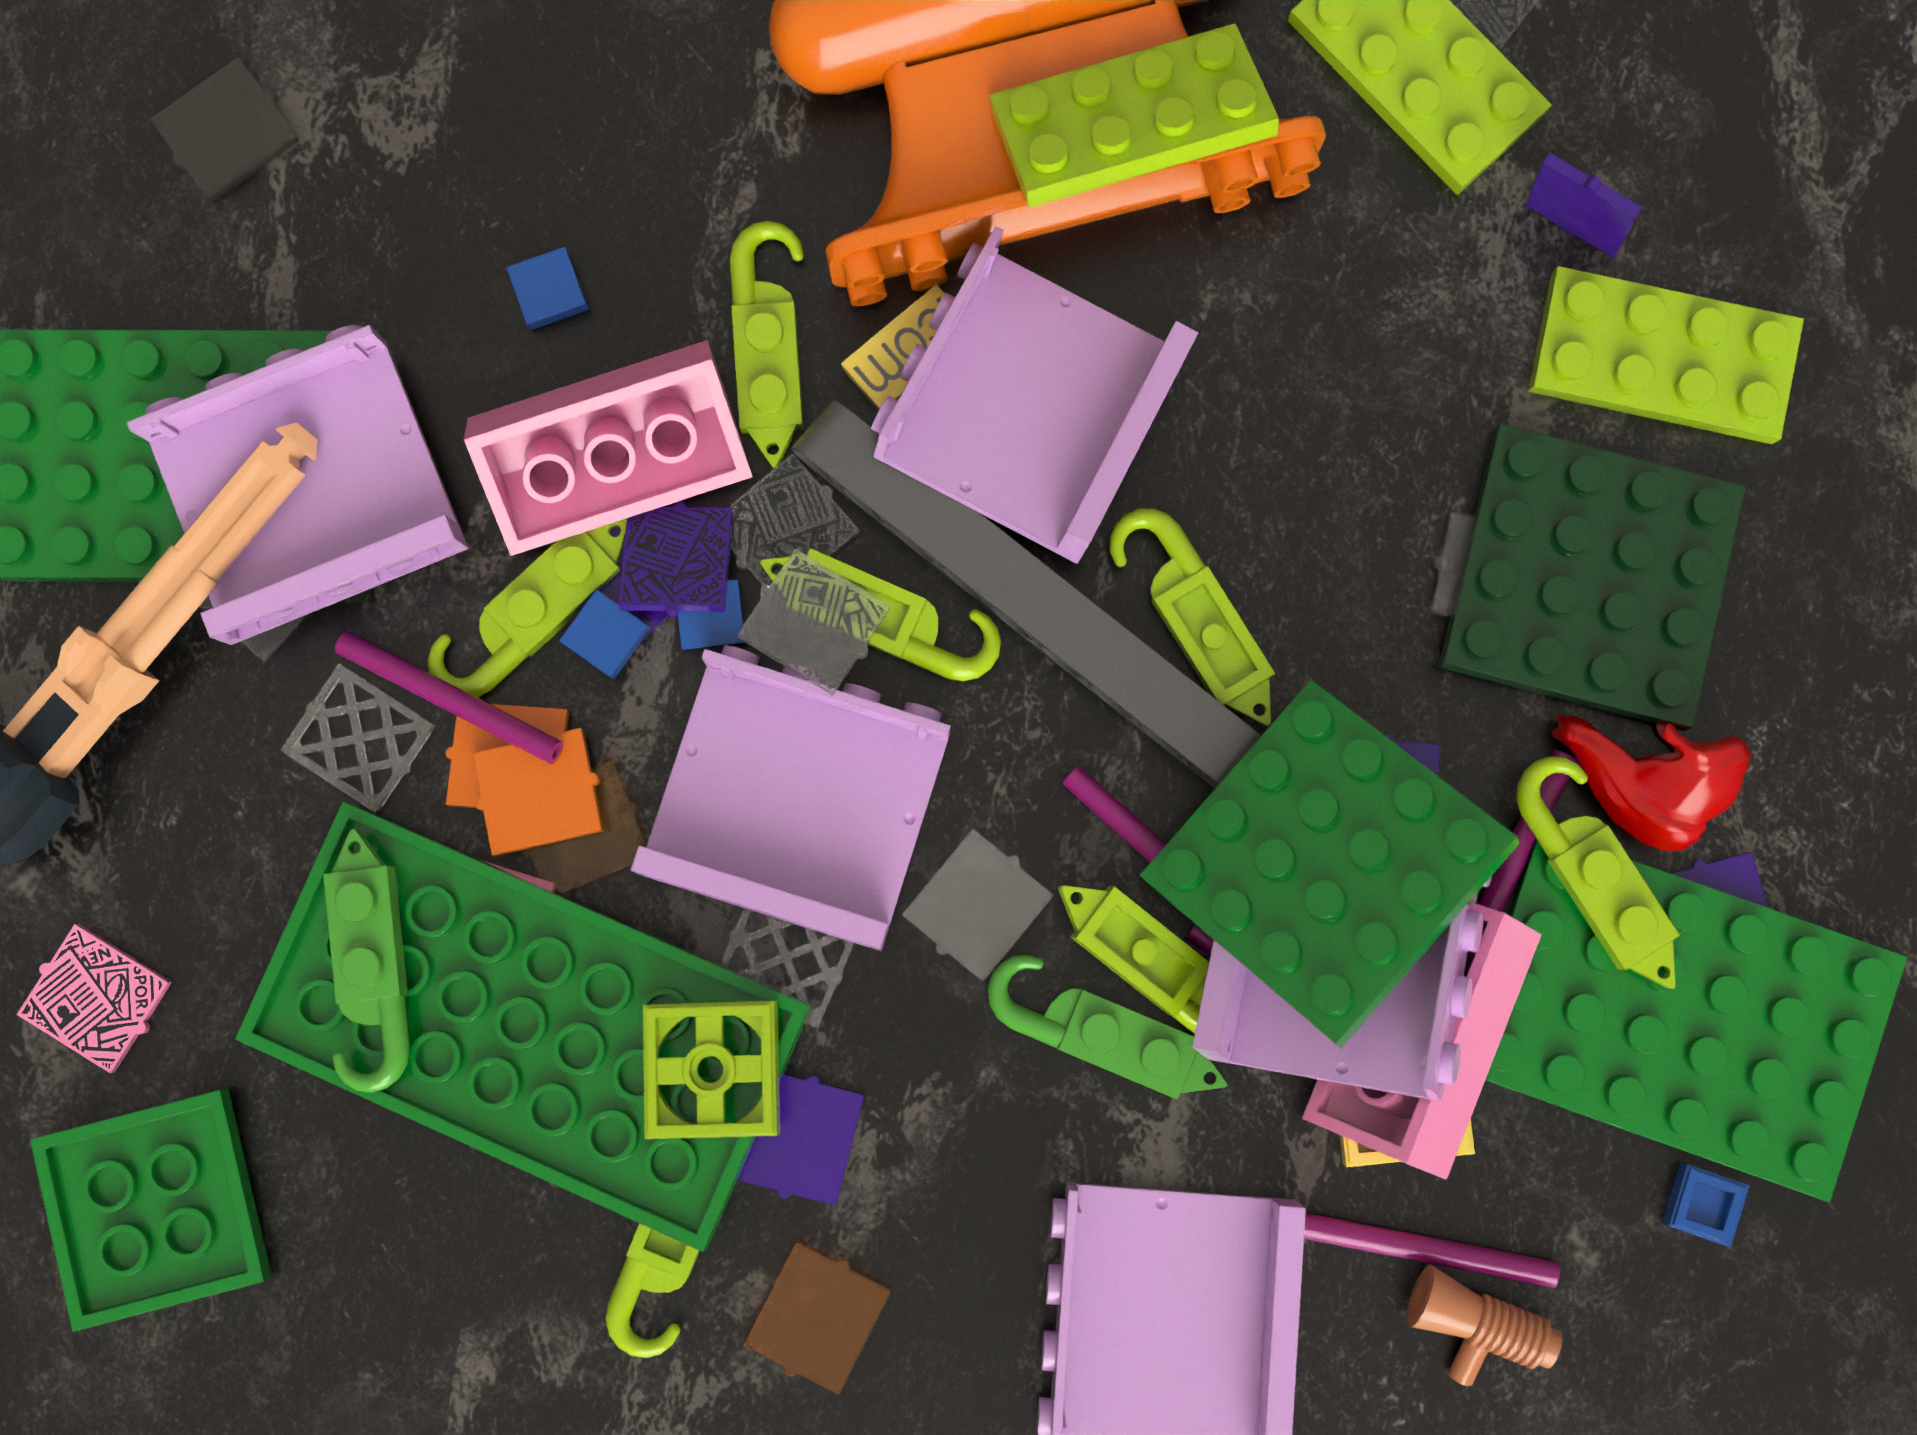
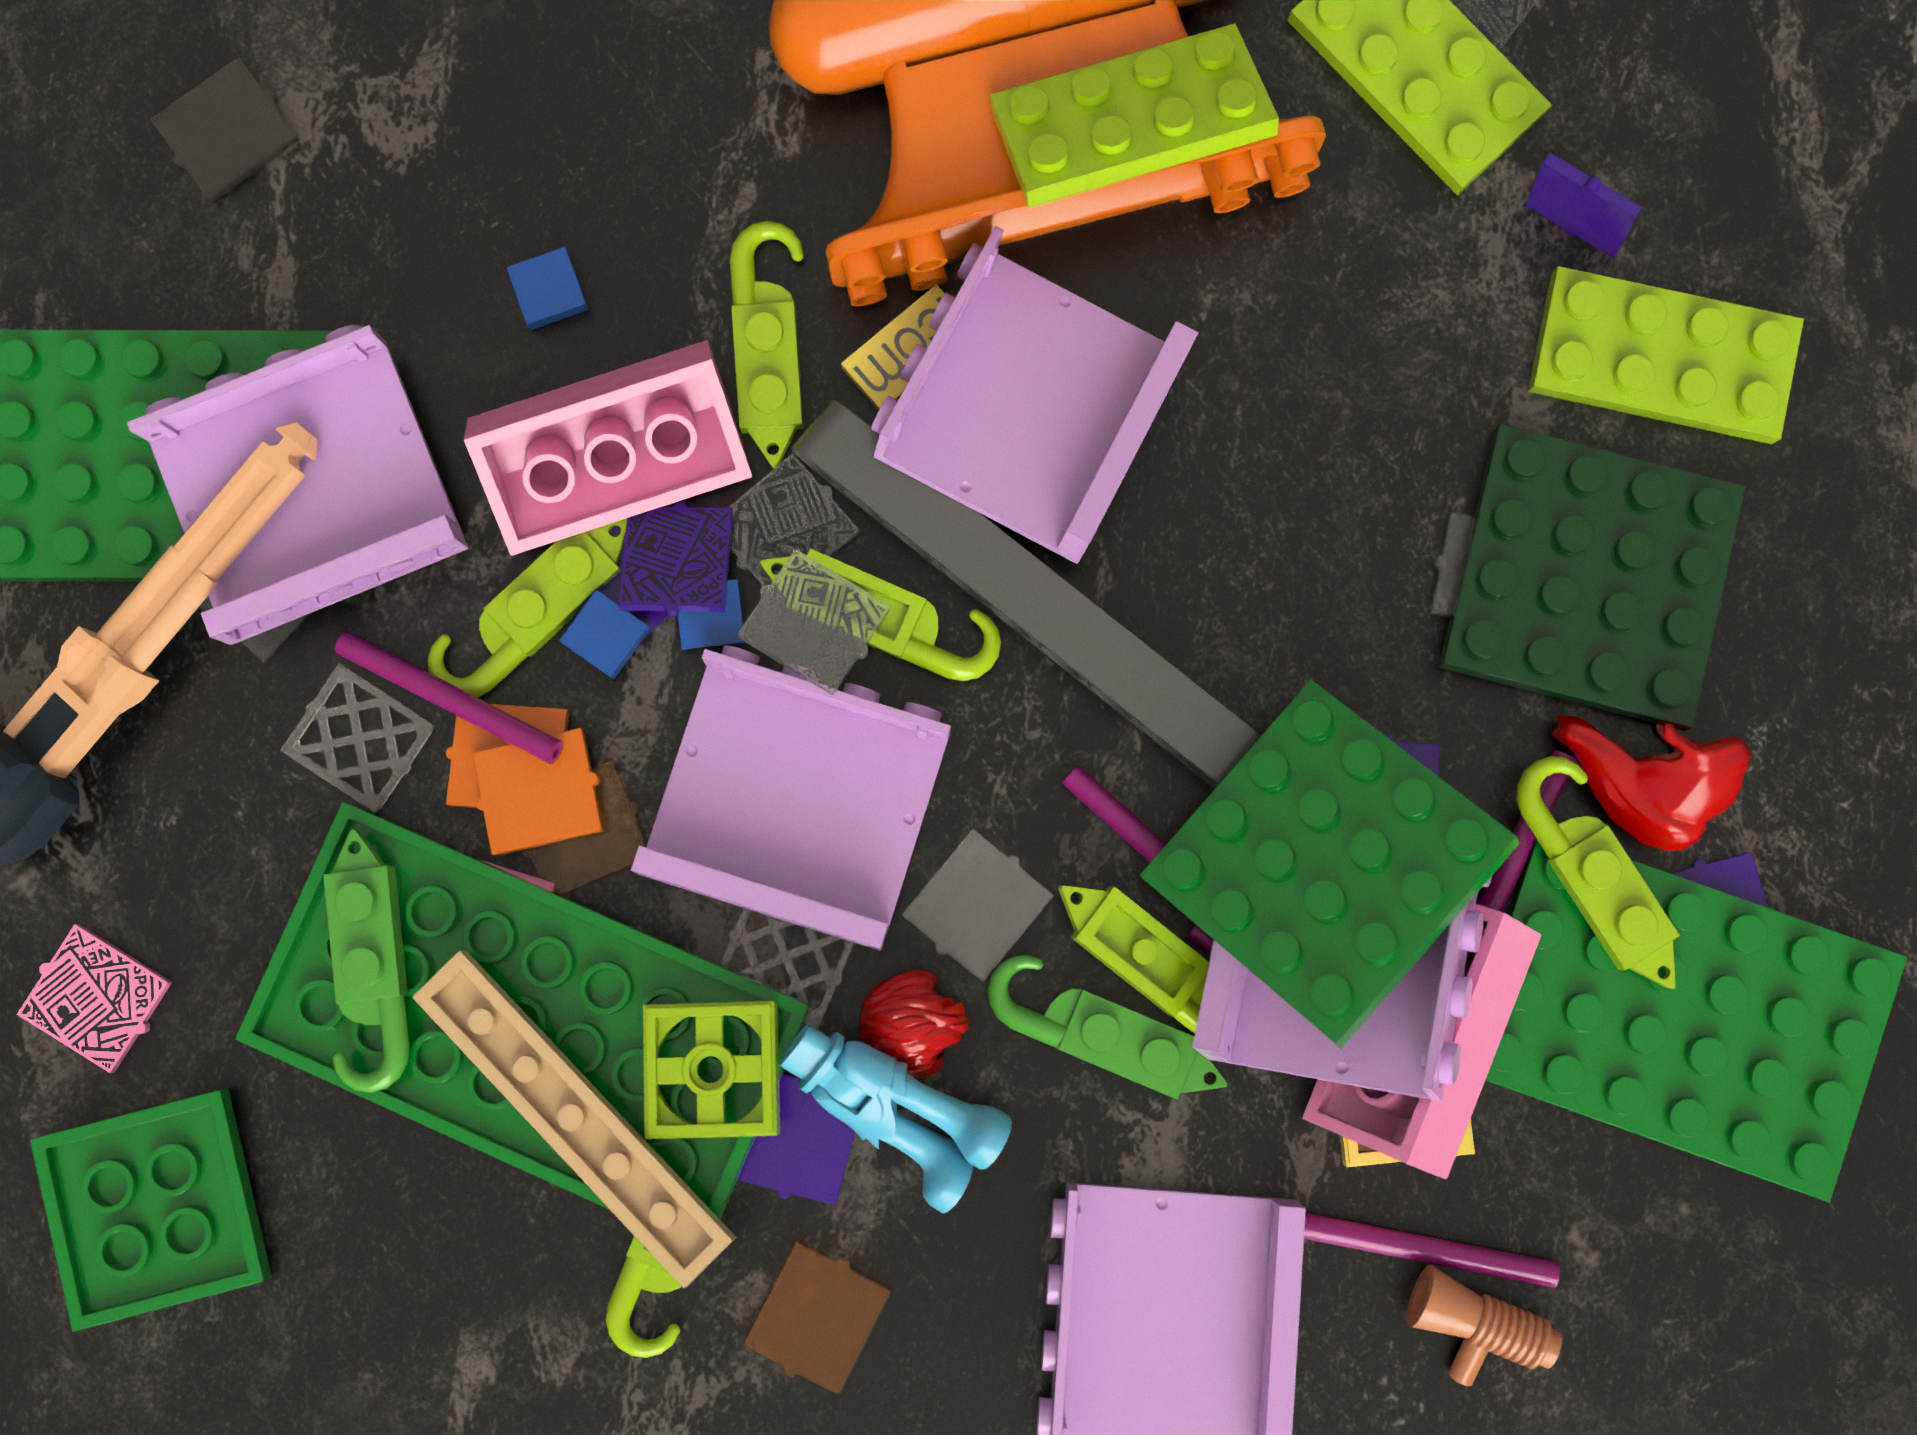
lime plate [1109,508,1275,727] -> none
blue tile [1662,1162,1750,1247] -> none
none -> tan plate [412,951,737,1288]
none -> medium azure piece [779,1024,1012,1213]
none -> red hair [858,970,970,1078]

